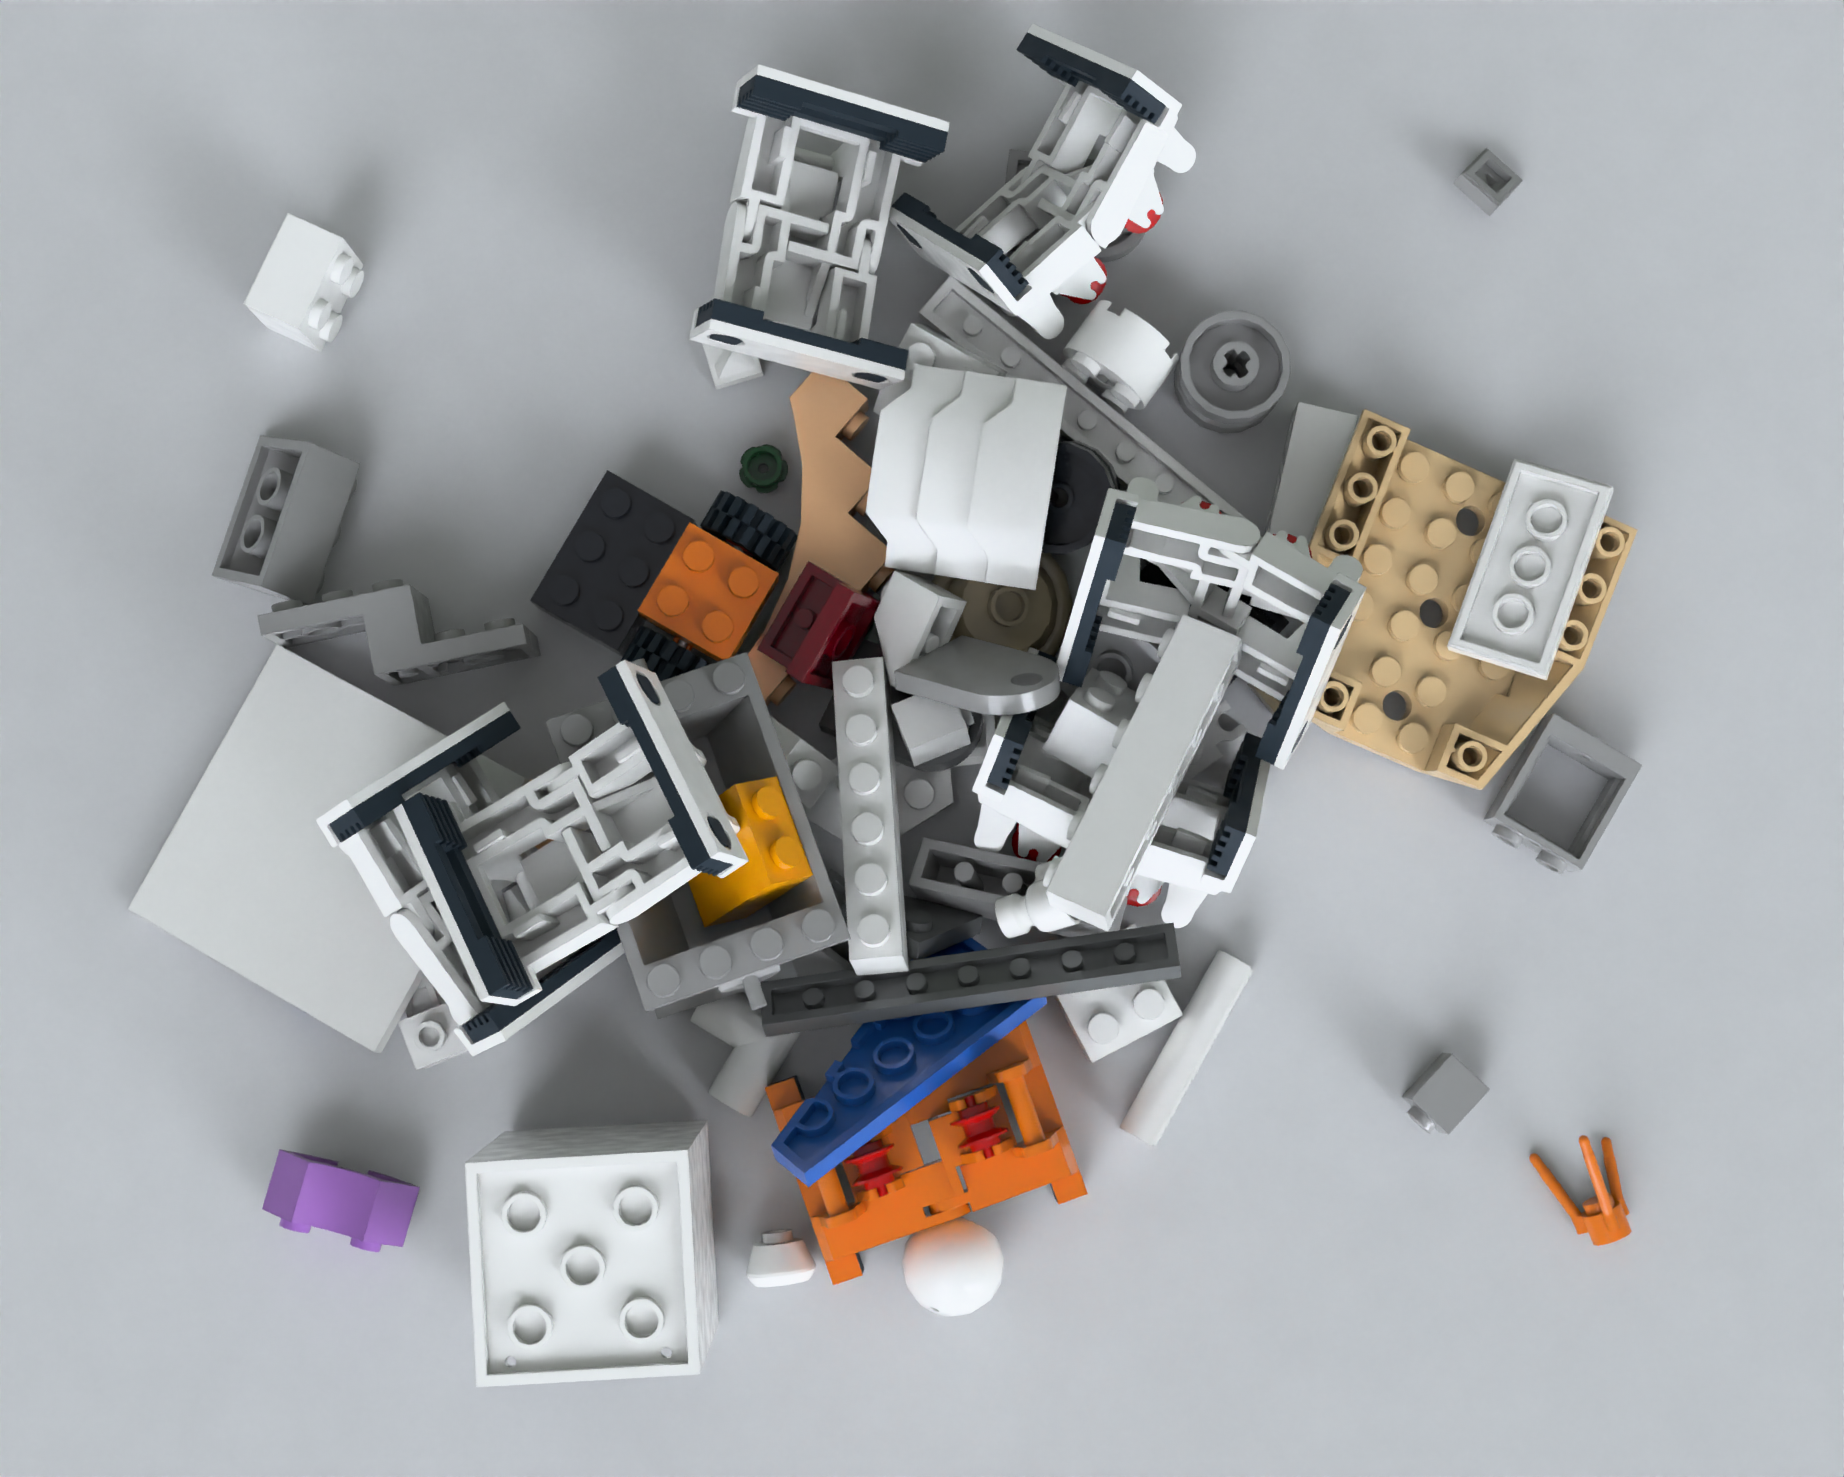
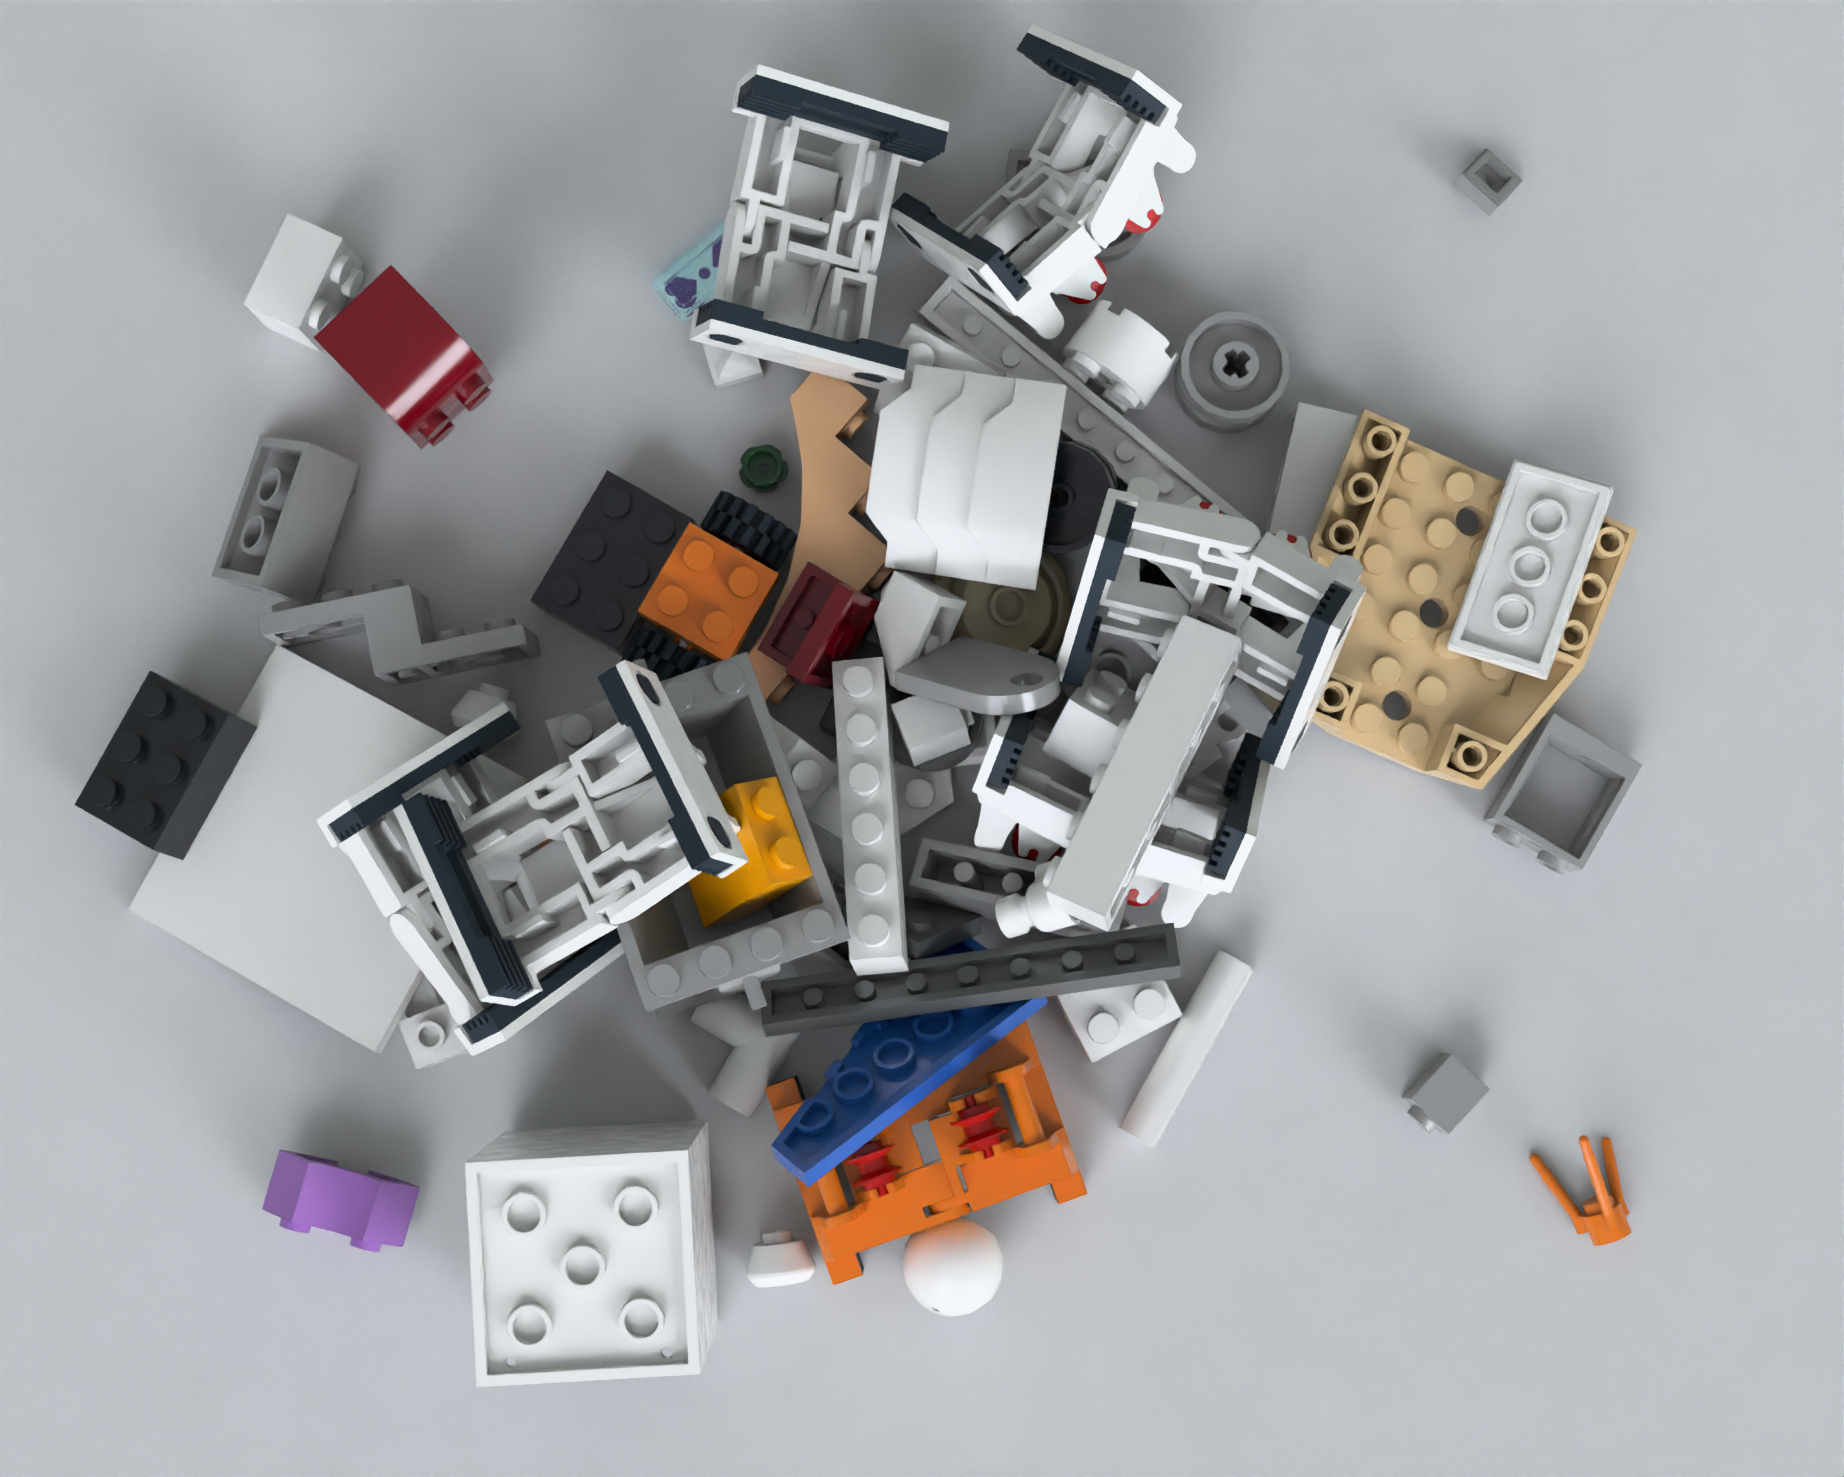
none -> black brick [74,670,257,860]
none -> dark red brick [314,265,494,450]
none -> white cone [450,682,518,742]
none -> clear light blue tile [650,220,725,324]

